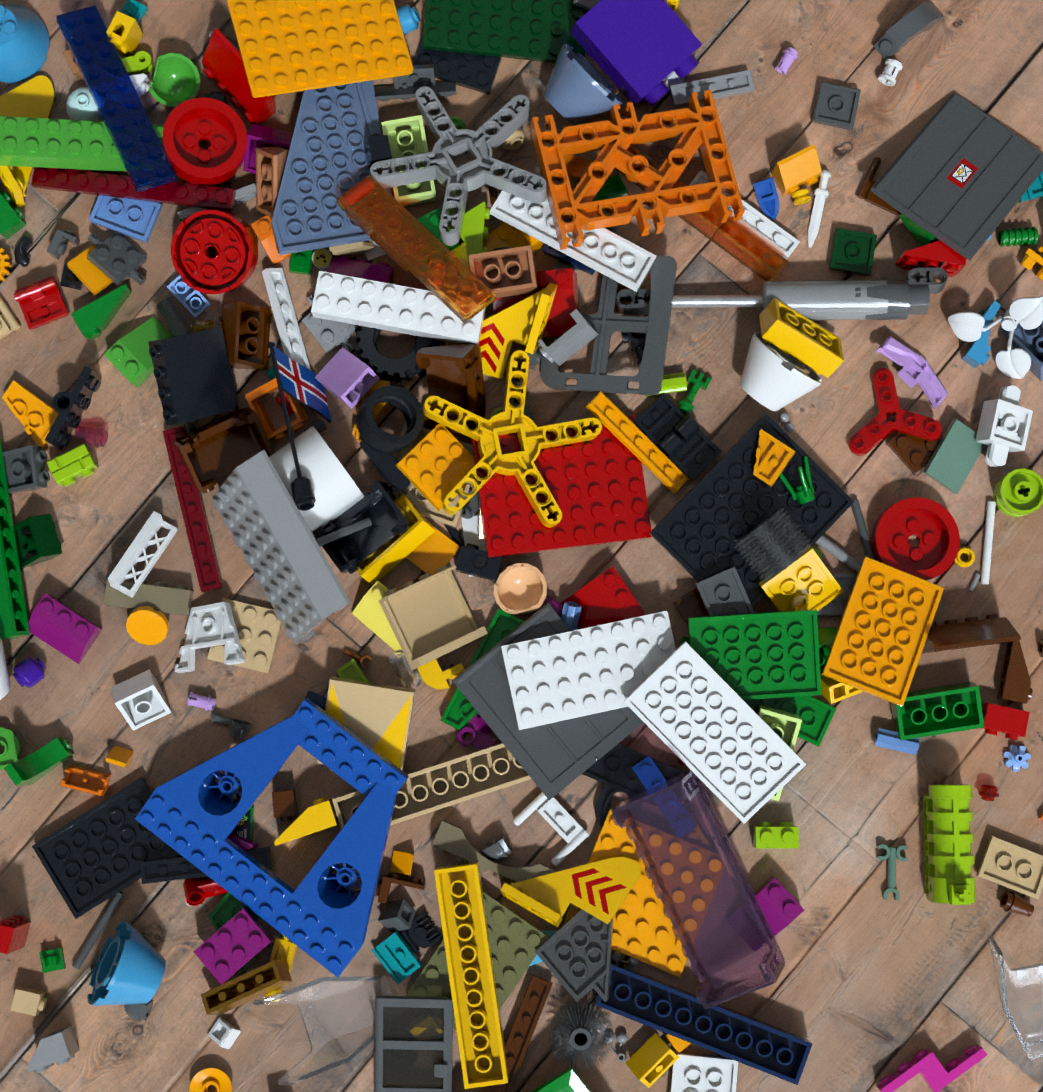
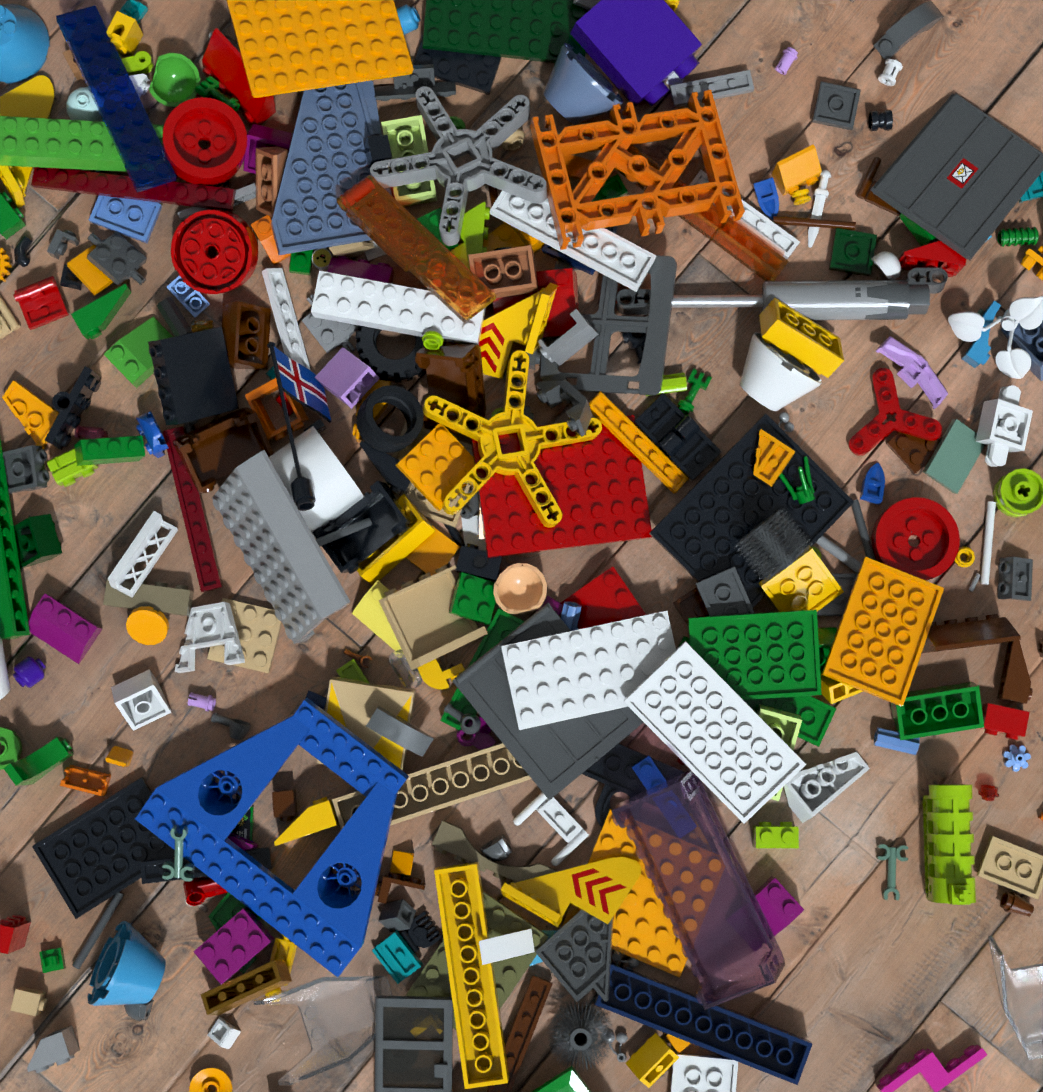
none -> green brick [74,436,145,466]
none -> blue slope [136,411,169,458]
none -> sand green bar [162,825,194,882]
none -> green hinge [195,76,240,112]
none -> dark grey slope [366,706,434,757]
none -> lime plate [422,331,444,350]
none -> dark grey bar [444,703,481,735]
none -> green plate [449,572,496,625]
none -> white sticker [479,929,535,965]
none -> dark grey slope [536,380,593,437]
none -> reddish brown bar [773,216,856,230]
none -> white wedge [784,752,870,823]
none -> blue plate [860,463,885,505]
none -> black wheel [868,110,893,131]
none -> white hair [871,251,901,280]
none -> dark grey bracket [998,557,1033,601]

